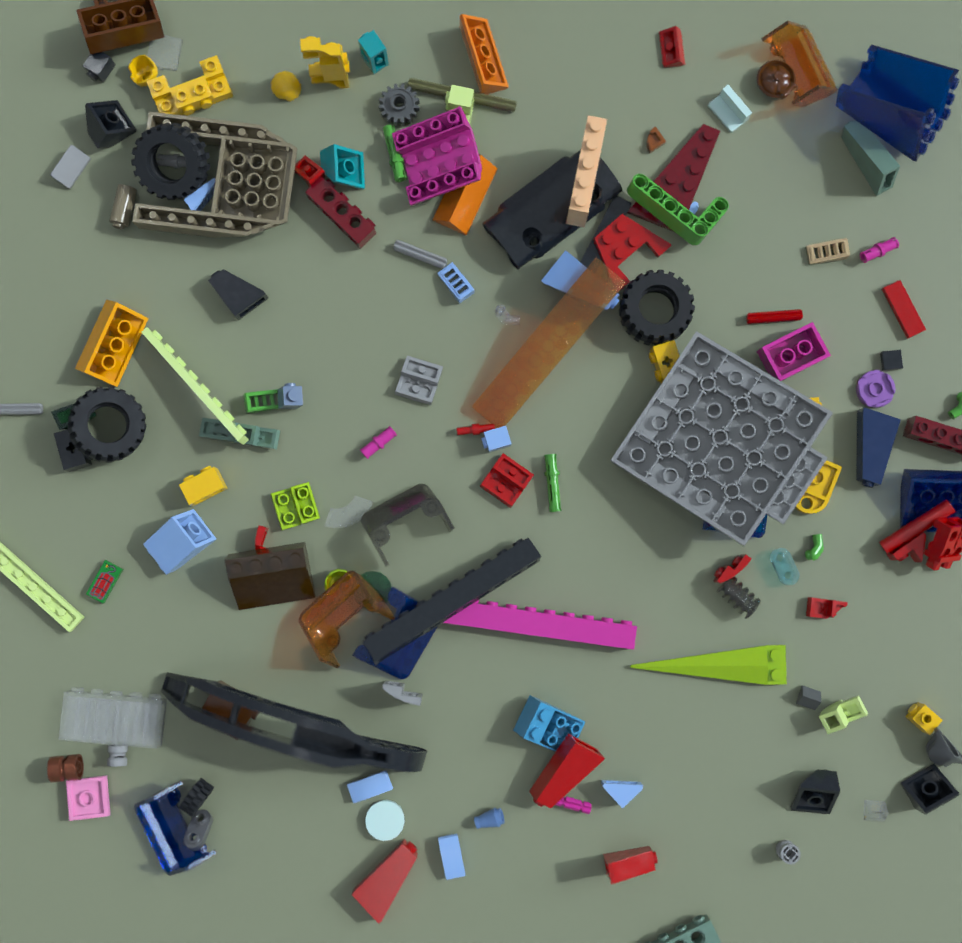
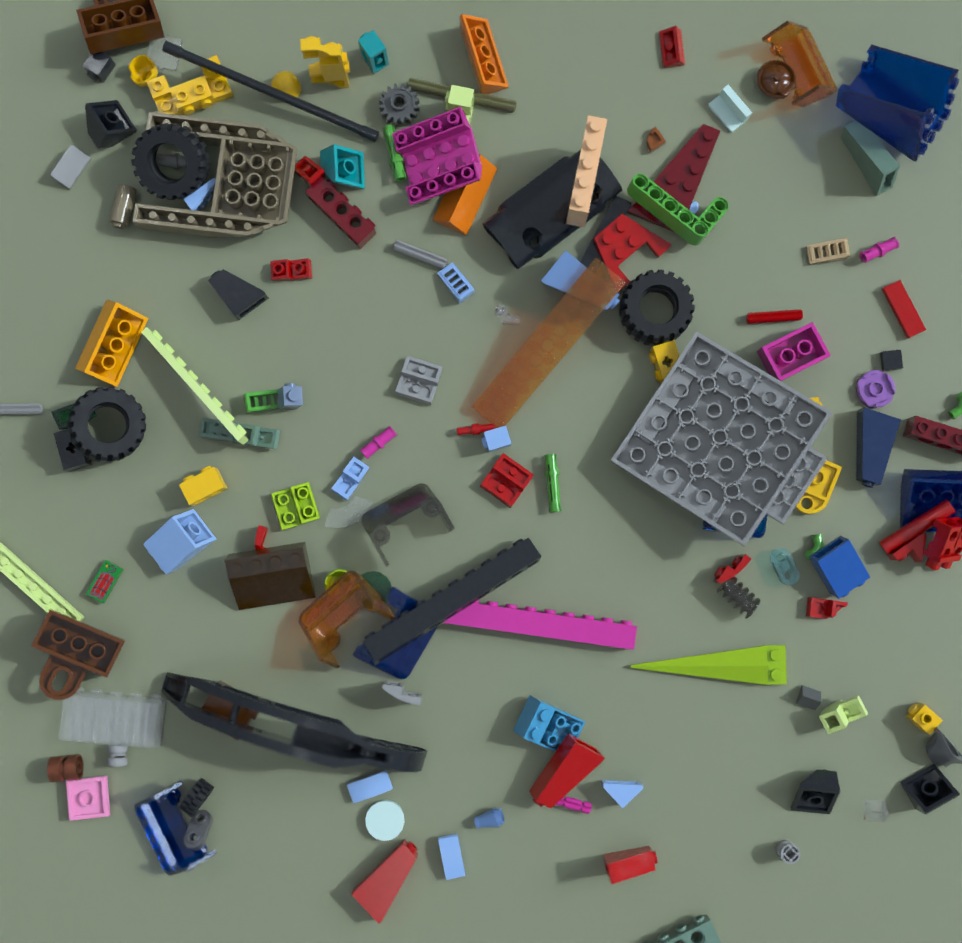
none -> reddish brown brick [31,609,125,700]
none -> black piece [162,41,379,142]
none -> red slope [270,258,312,281]
none -> light blue slope [331,457,369,501]
none -> blue brick [809,536,870,599]

